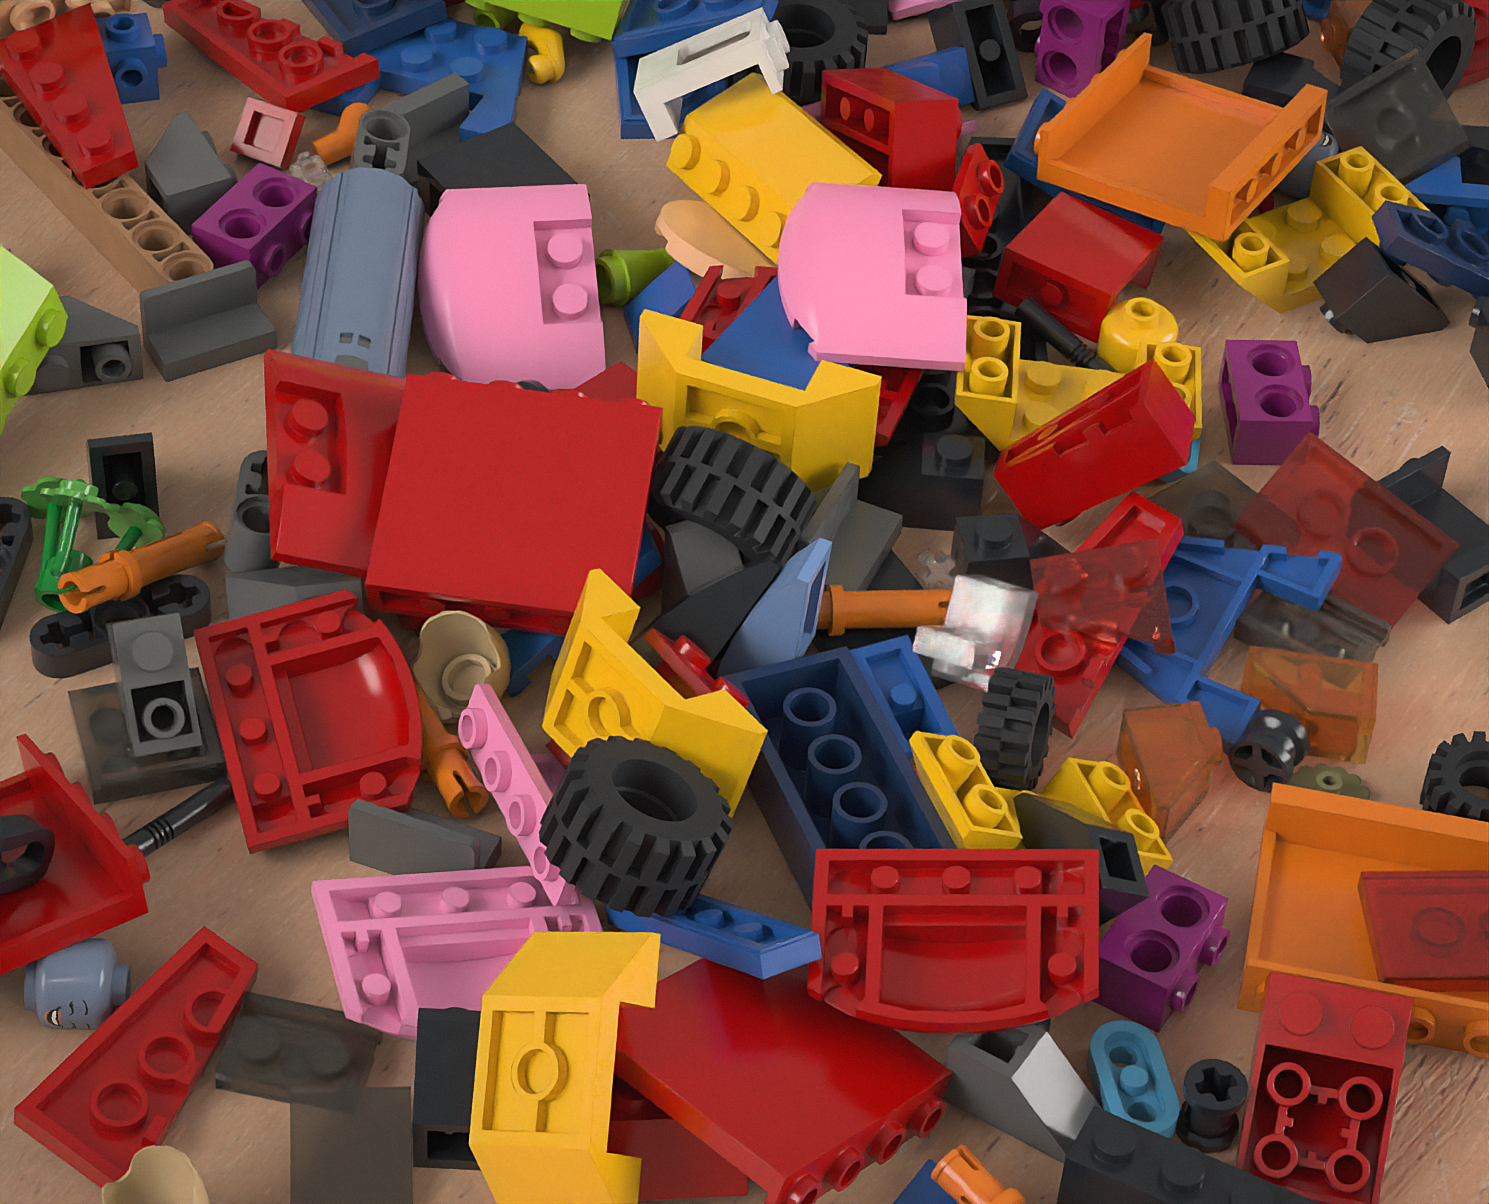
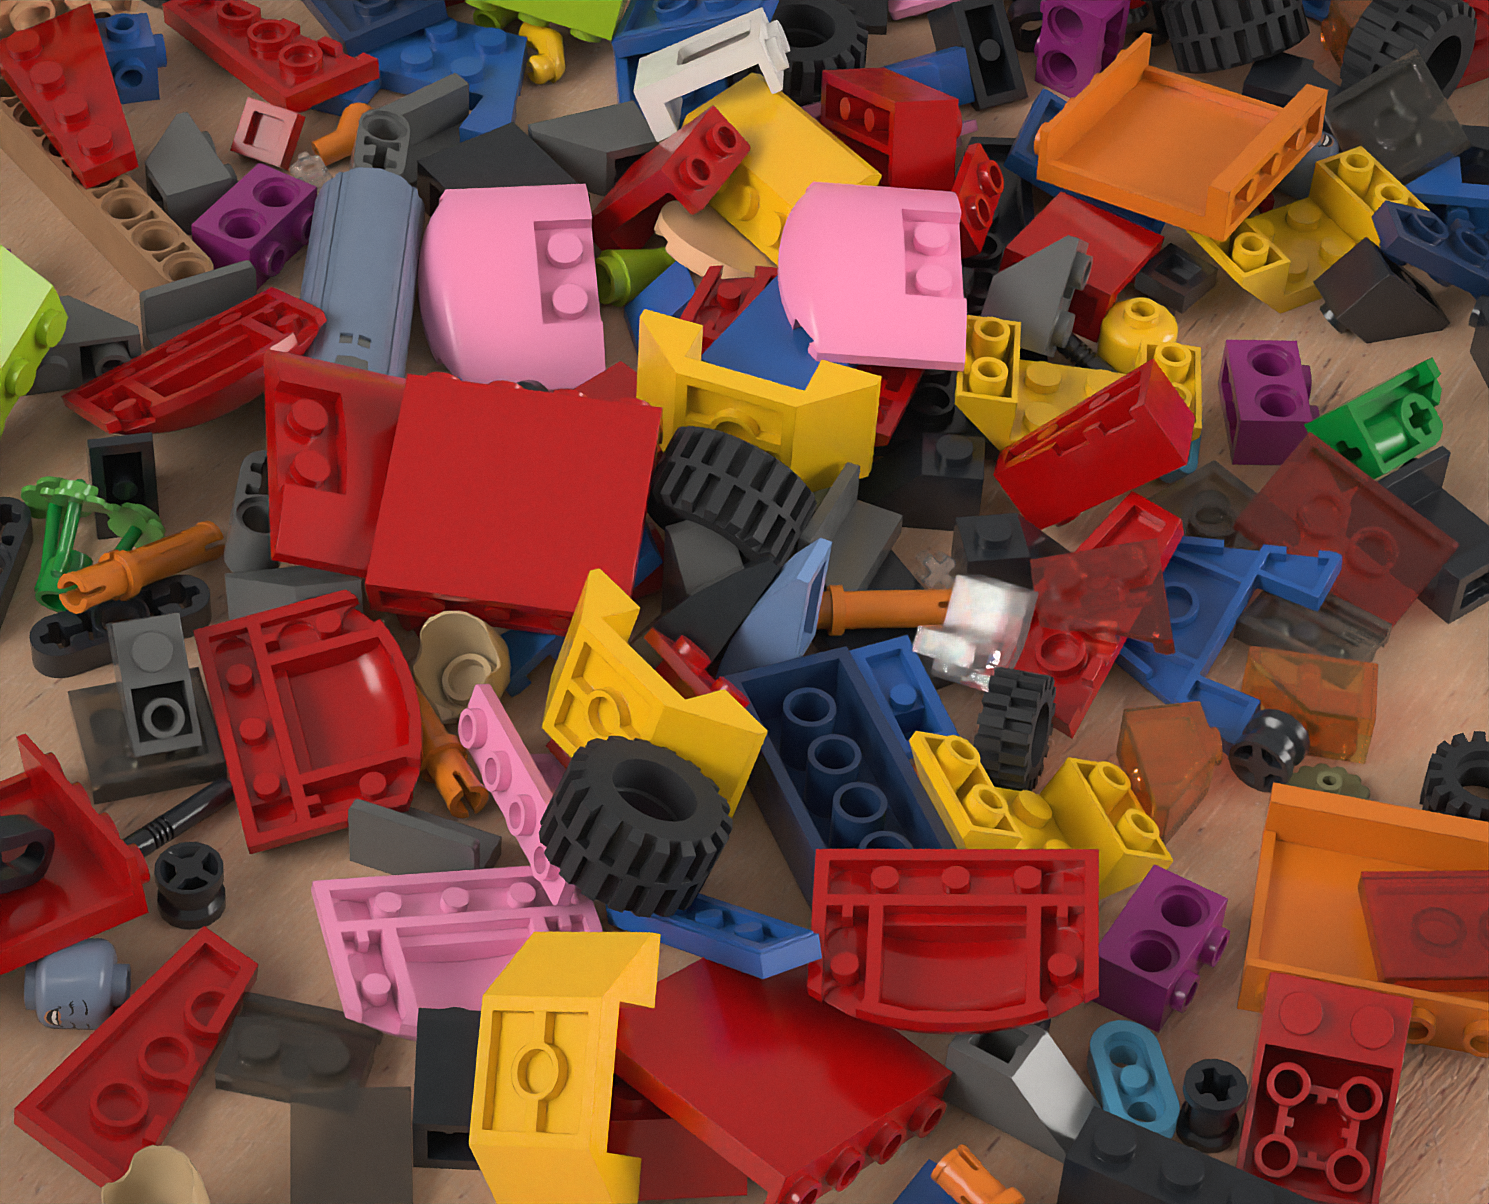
black slope [1013,792,1150,927] -> none
none -> red slope [61,287,327,435]
none -> black wheel [154,842,226,930]
none -> dark grey slope [528,100,659,197]
none -> red panel [591,105,751,251]
none -> dark grey slope [981,235,1093,358]
none -> black tile [1134,243,1218,316]
none -> green piece [1304,357,1443,495]

